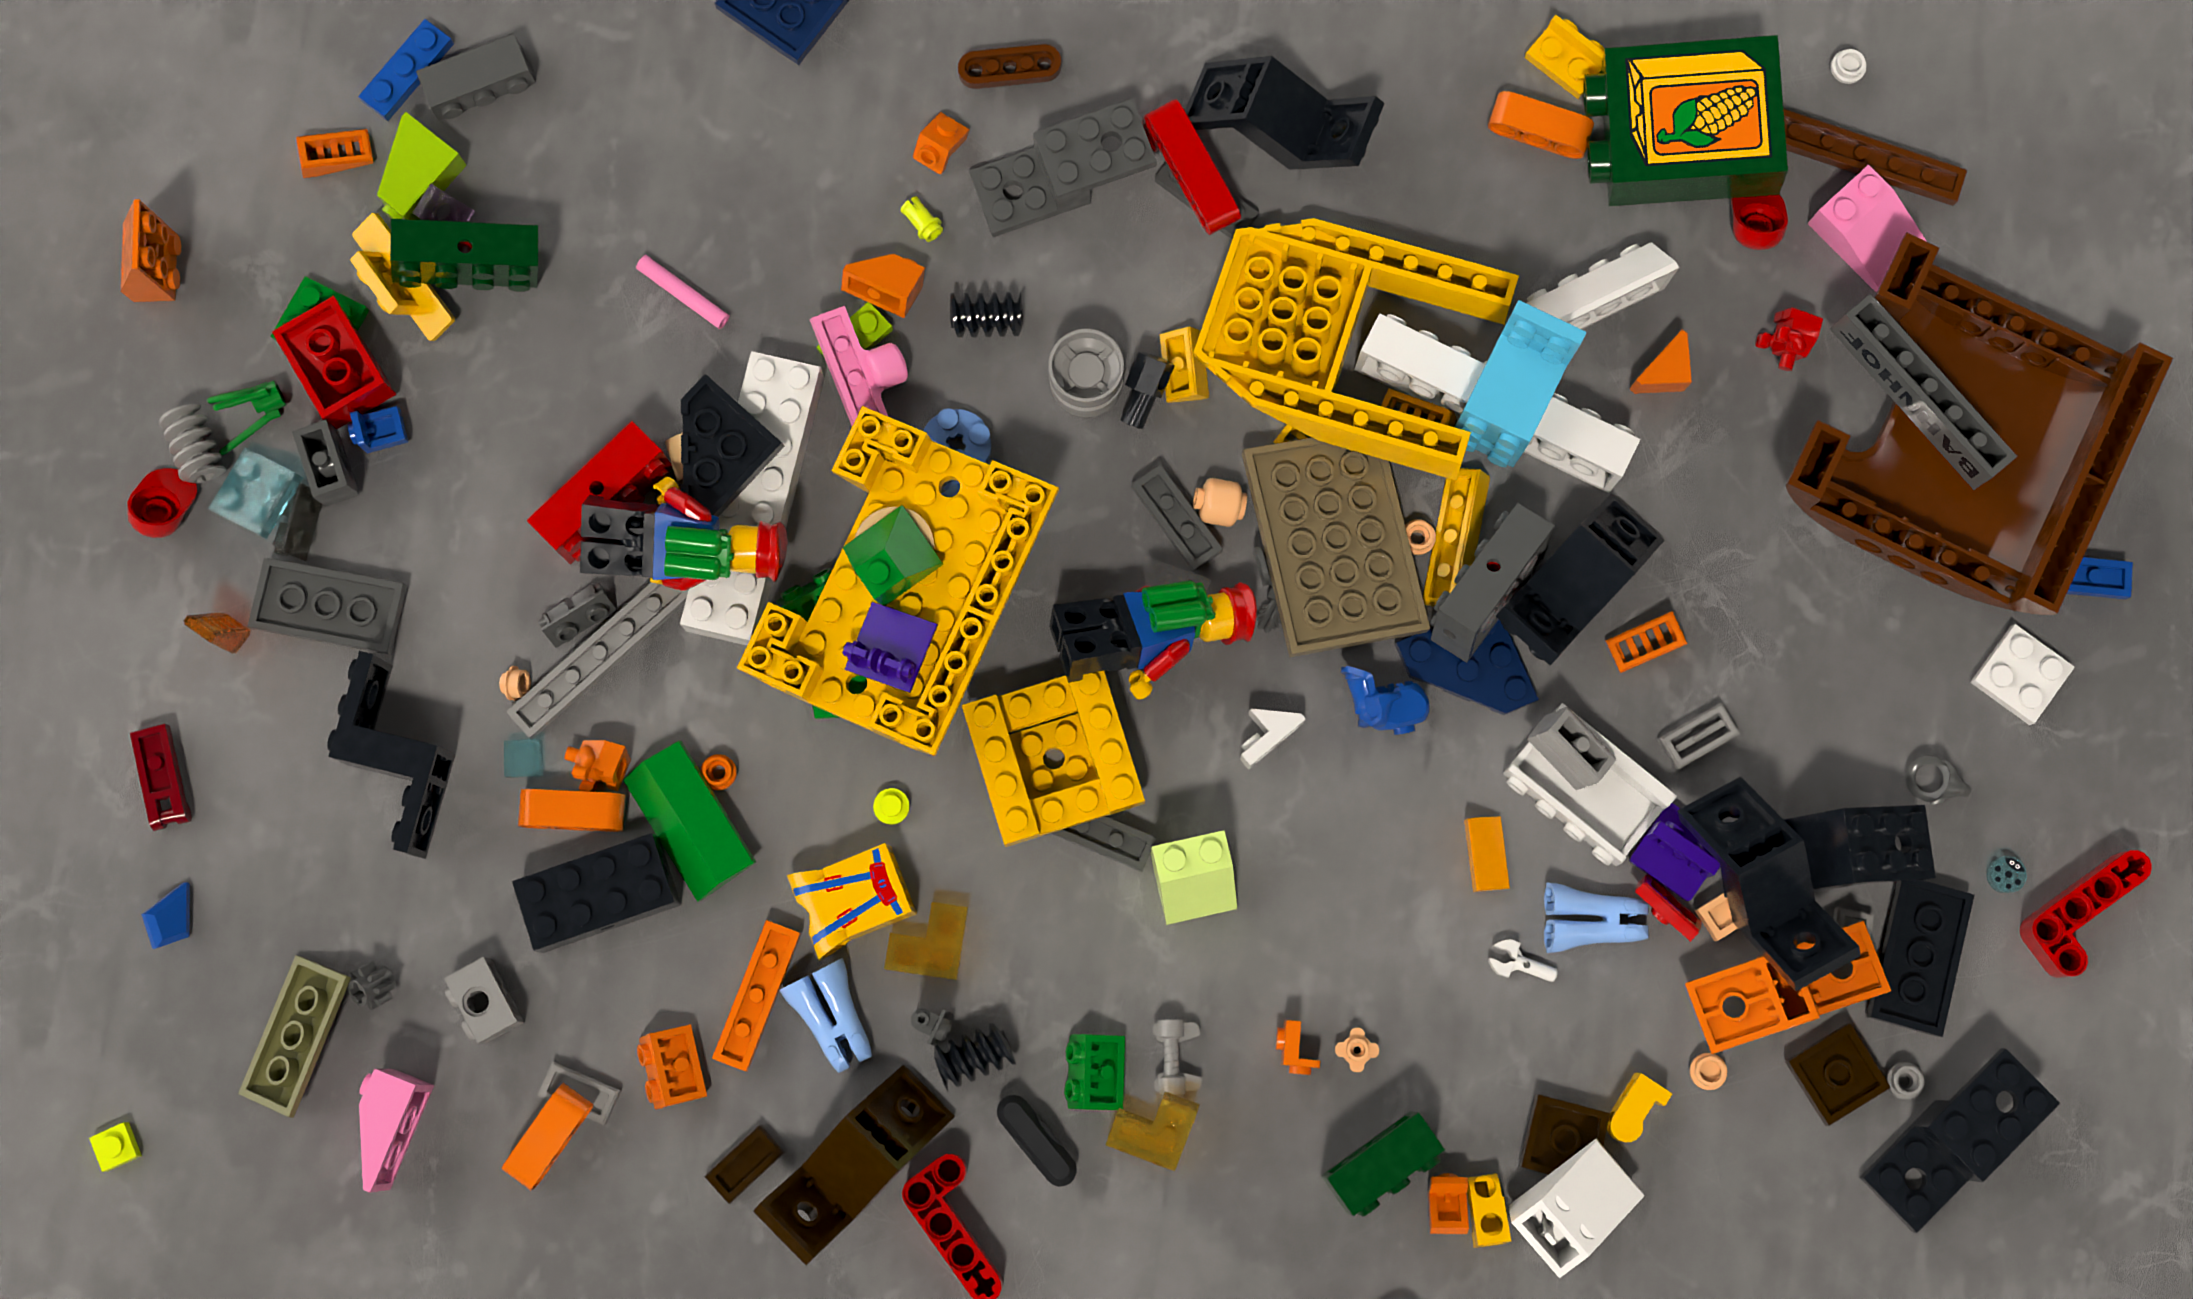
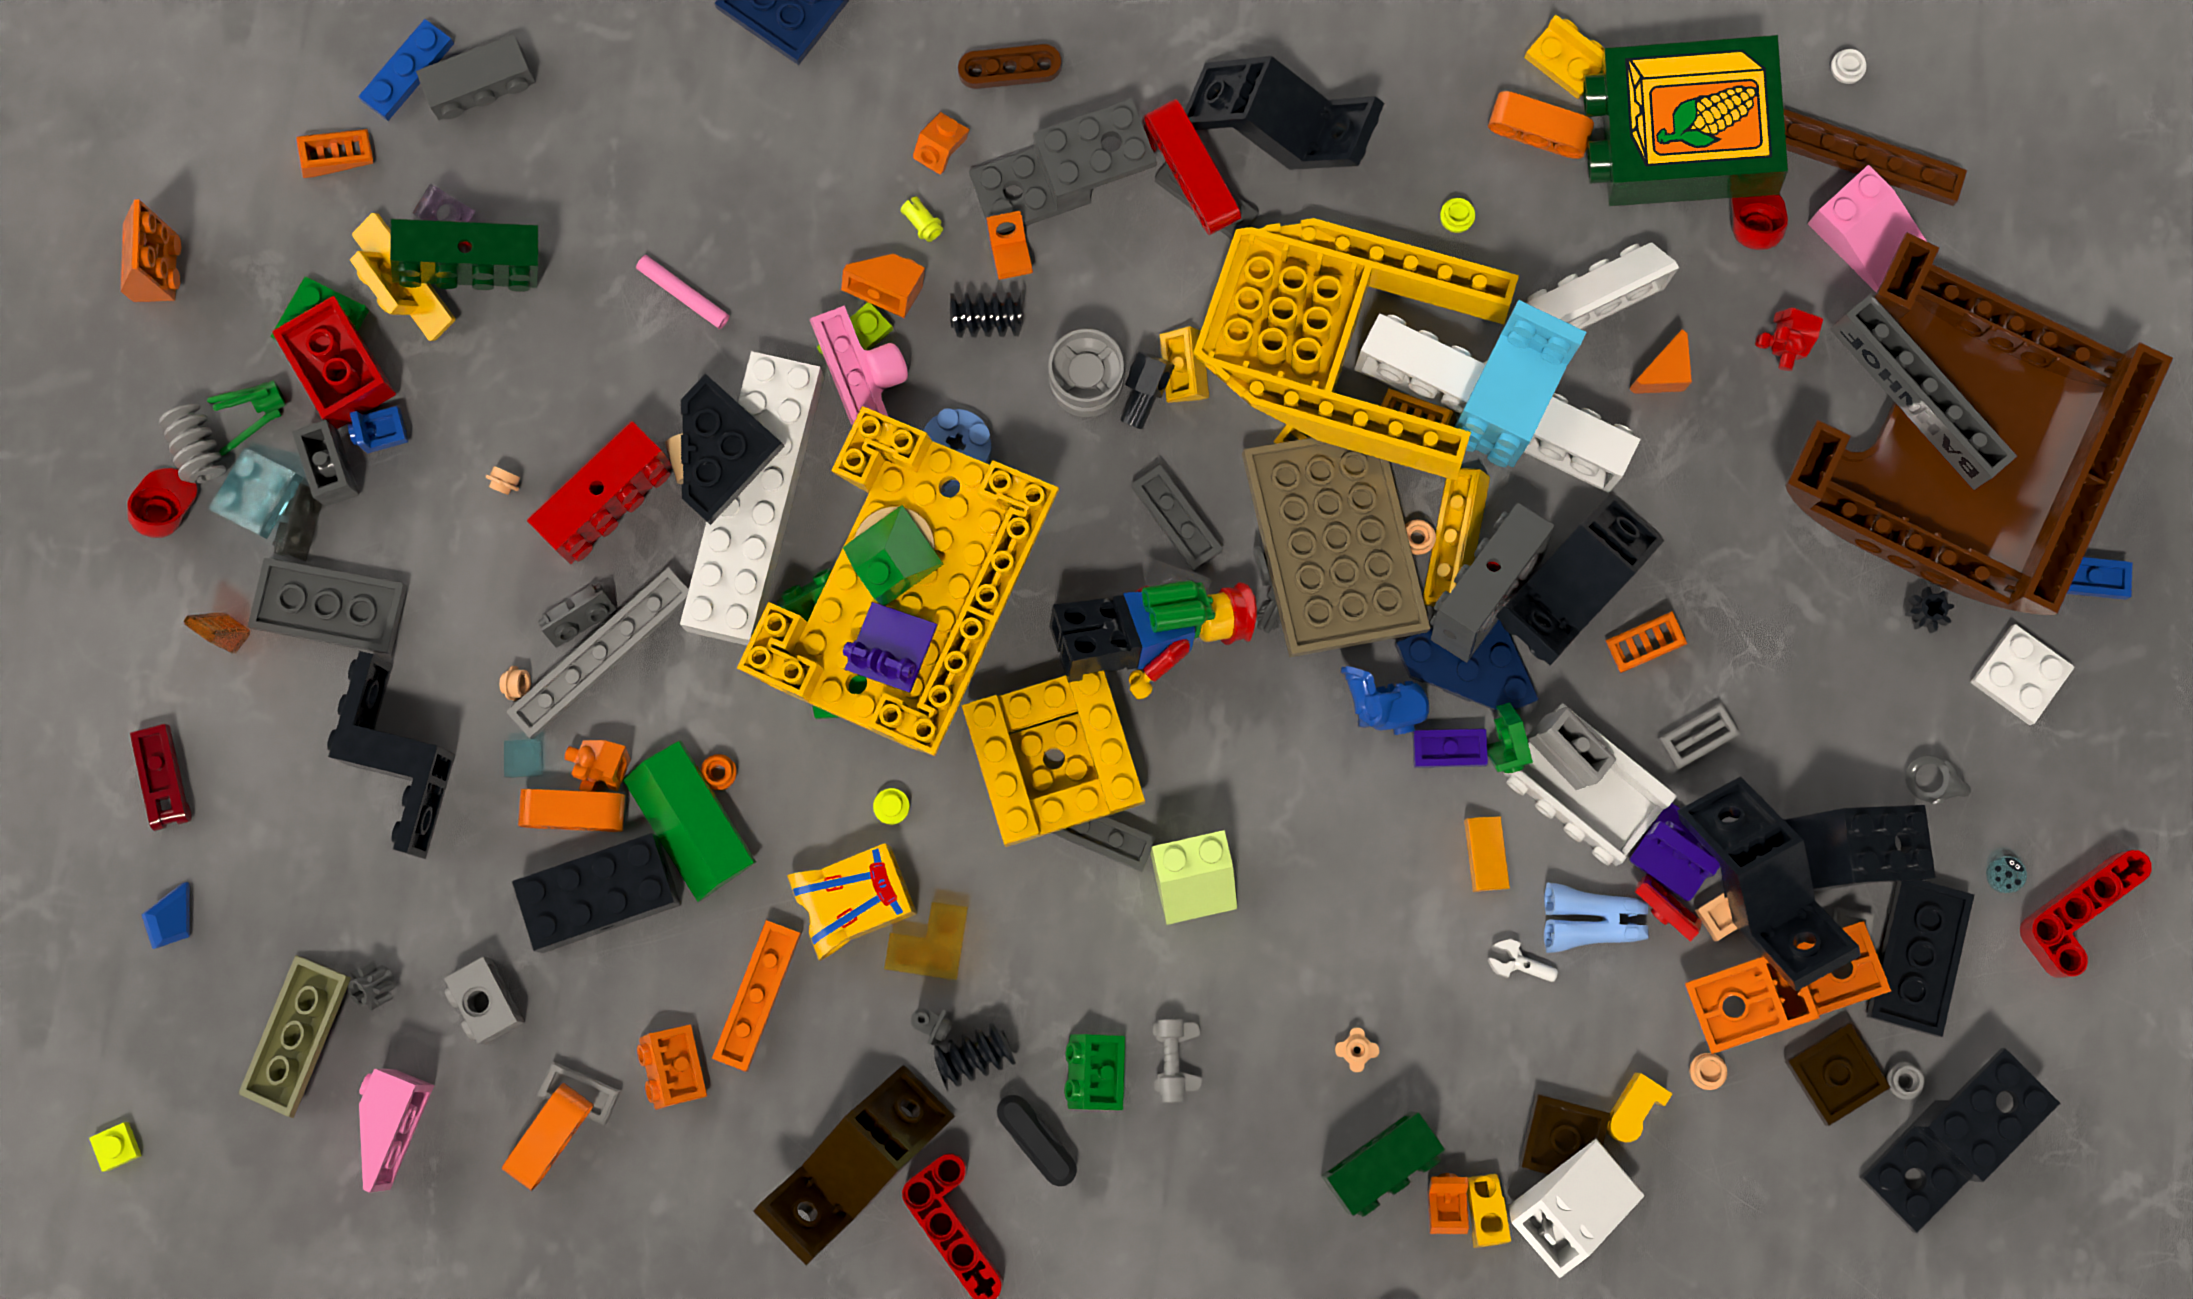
lime slope [377,112,467,220] -> none
piece [580,477,788,591] -> none
dark brown tile [704,1125,786,1204] -> none
light blue piece [780,958,872,1073] -> none
clear yellow plate [1105,1091,1200,1171] -> none
light nougat head [1193,478,1247,527] -> none
white slope [1240,709,1306,770] -> none
orange bracket [1275,1020,1320,1075] -> none
none -> light nougat plate [486,466,520,496]
none -> orange bracket [986,211,1033,280]
none -> dark purple plate [1412,729,1488,768]
none -> neon yellow plate [1440,198,1475,233]
none -> green bracket [1487,702,1533,773]
none -> black gear [1905,587,1955,634]

